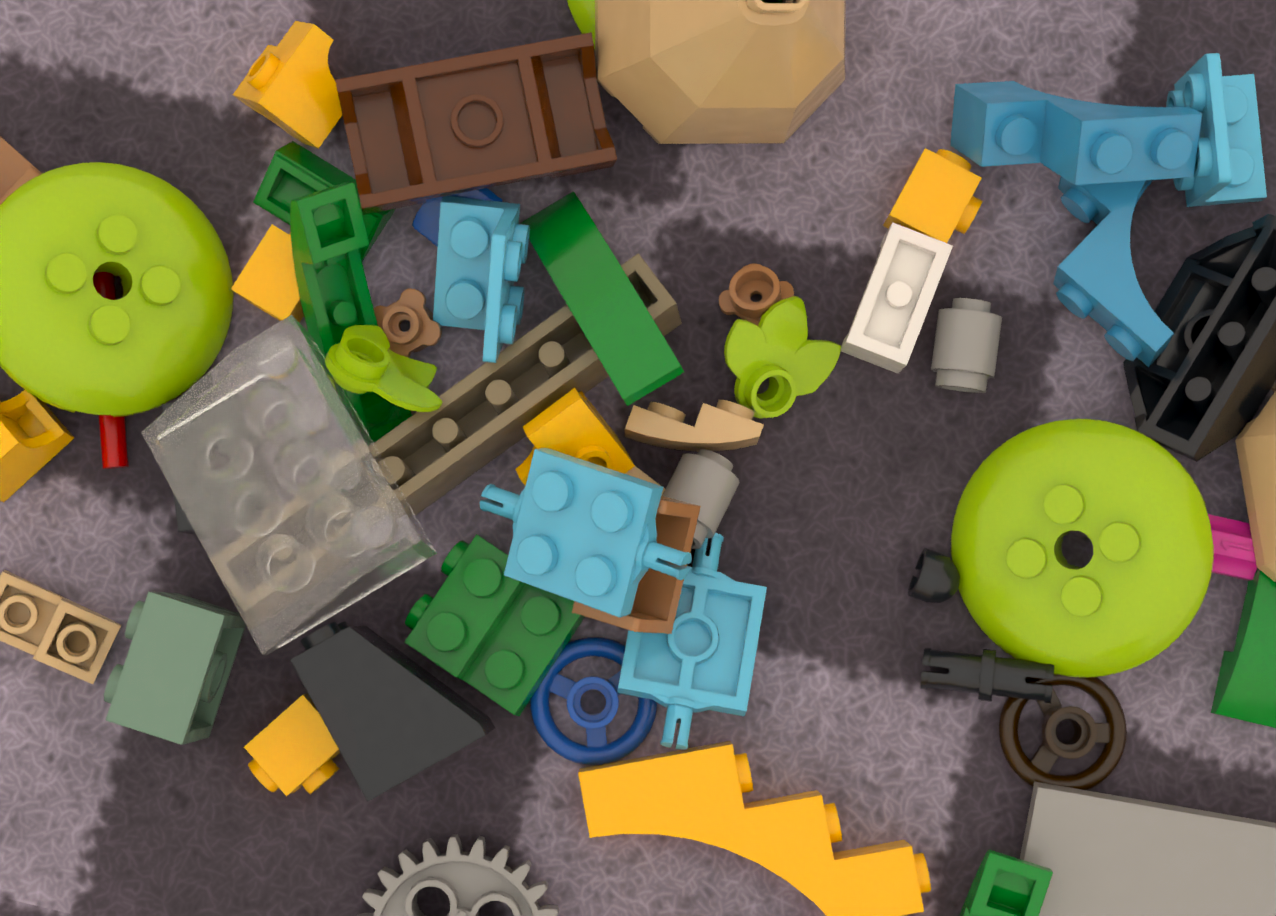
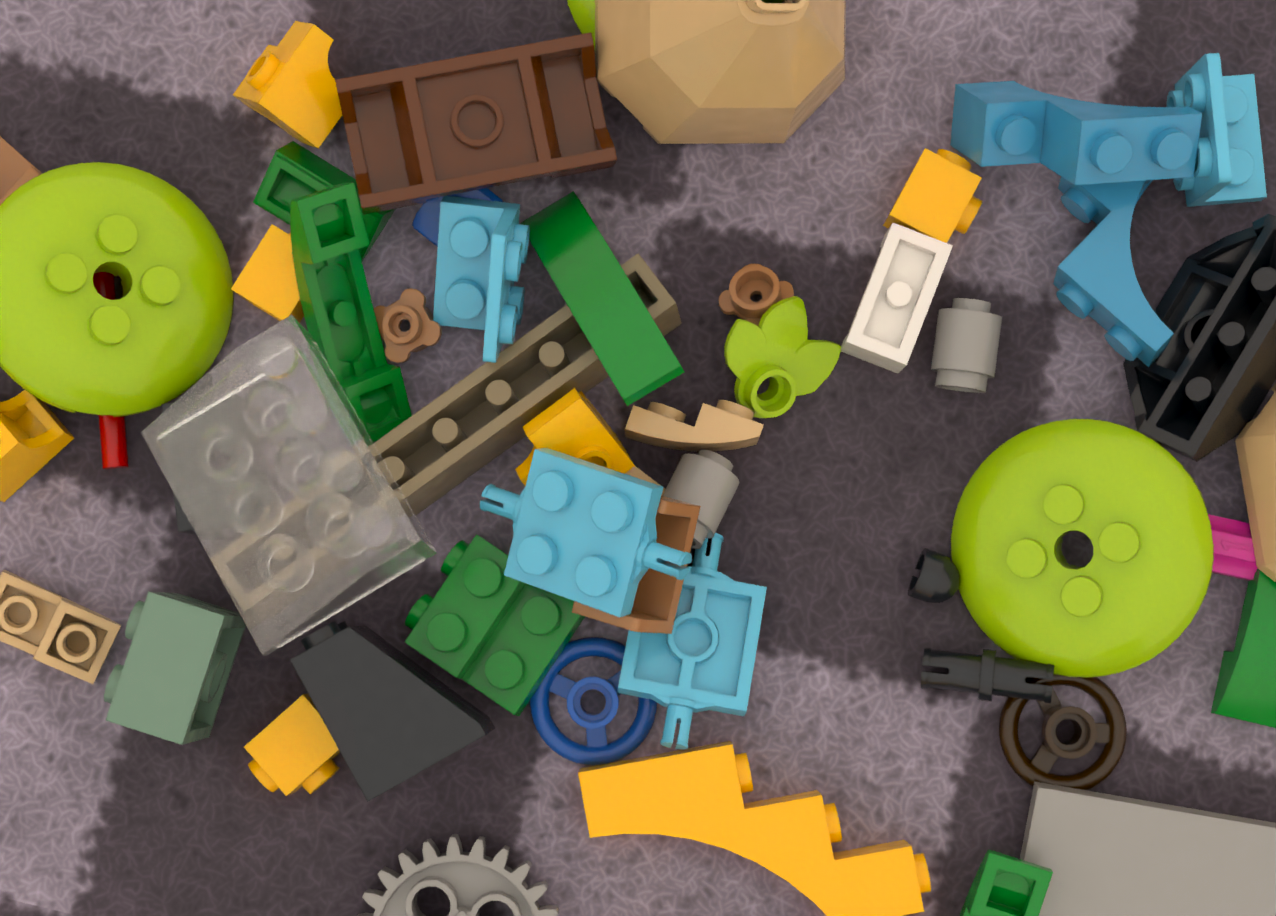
lime plate [325,325,443,412] -> none

